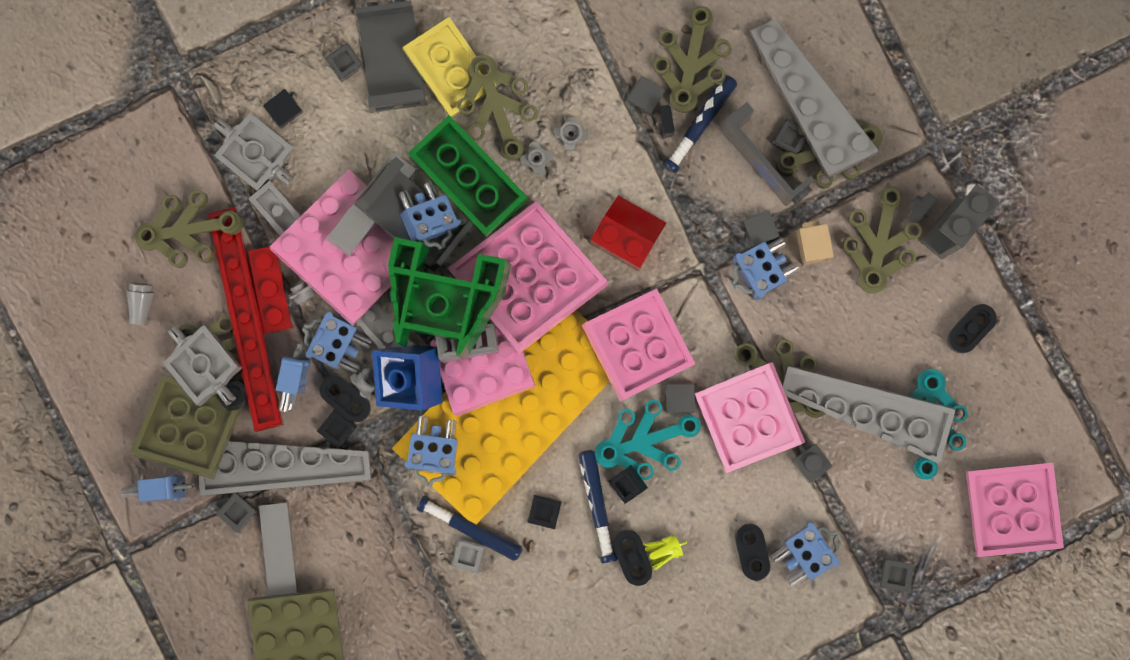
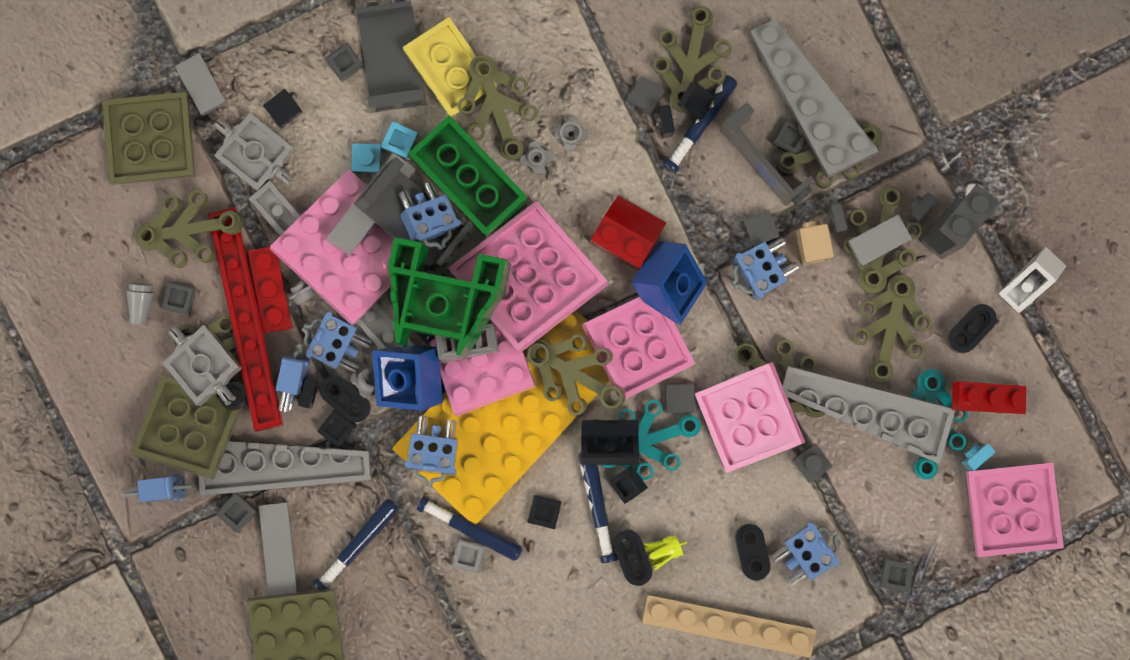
none -> olive plate [102,92,196,185]
none -> dark grey tile [161,281,197,316]
none -> light grey tile [175,53,227,116]
none -> black tile [298,378,319,409]
none -> dark blue piece [313,499,398,590]
none -> medium azure plate [351,143,382,174]
none -> medium azure plate [381,121,419,160]
none -> olive plant [527,334,626,416]
none -> black bracket [581,419,639,465]
none -> blue slope [631,241,708,324]
none -> tan plate [642,594,816,658]
none -> black tile [678,81,715,121]
none -> dark grey tile [827,203,848,236]
none -> light grey tile [847,214,912,267]
none -> olive plant [852,275,932,383]
none -> red plate [952,381,1026,414]
none -> medium azure plate [961,443,995,471]
none -> white slope [999,247,1066,313]

